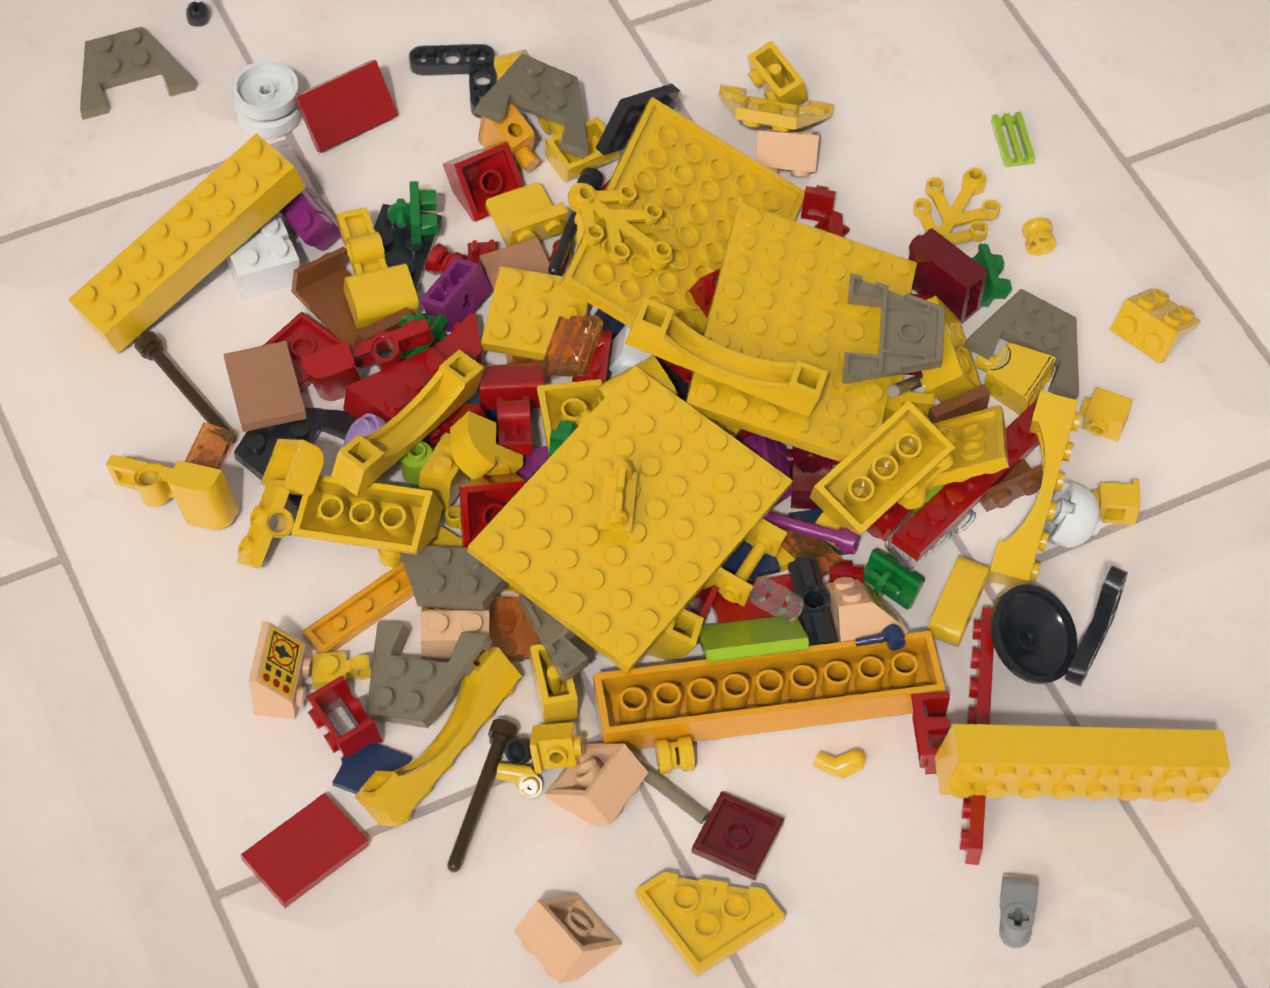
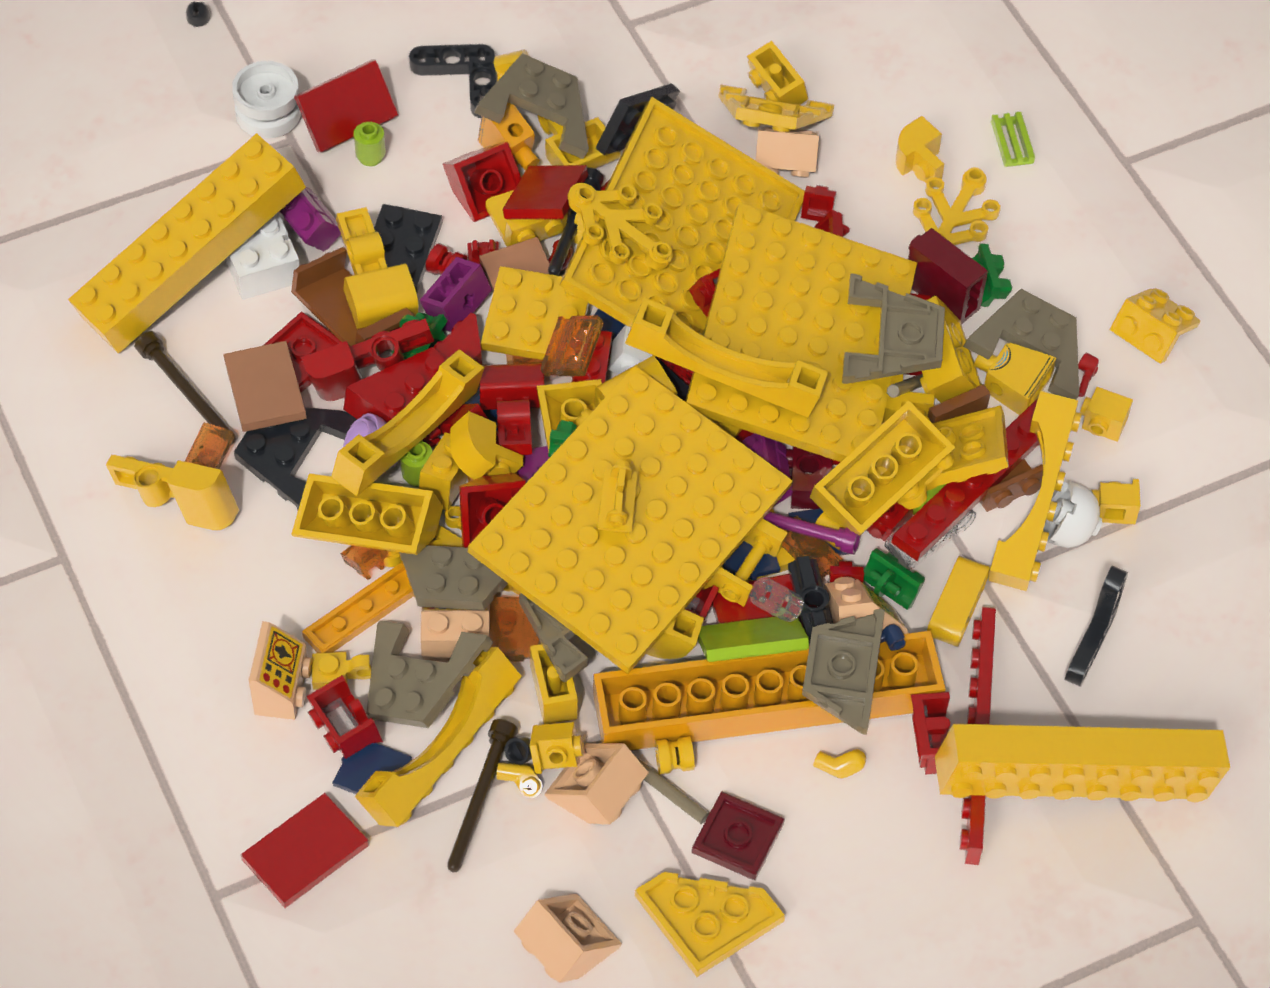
dark tan wing [80,27,196,120] -> none
yellow plate [237,439,324,569] -> none
green hips [388,181,438,244] -> none
black dish [990,584,1078,684] -> none
light grey piece [999,876,1039,948] -> none
yellow wheel [1022,217,1057,256] -> none
none -> clear orange tile [340,545,389,580]
none -> lime brick [354,122,385,166]
none -> red tile [502,165,588,219]
none -> dark tan wing [802,609,885,735]
none -> yellow brick [895,116,944,188]
none -> red hand [1078,352,1099,397]

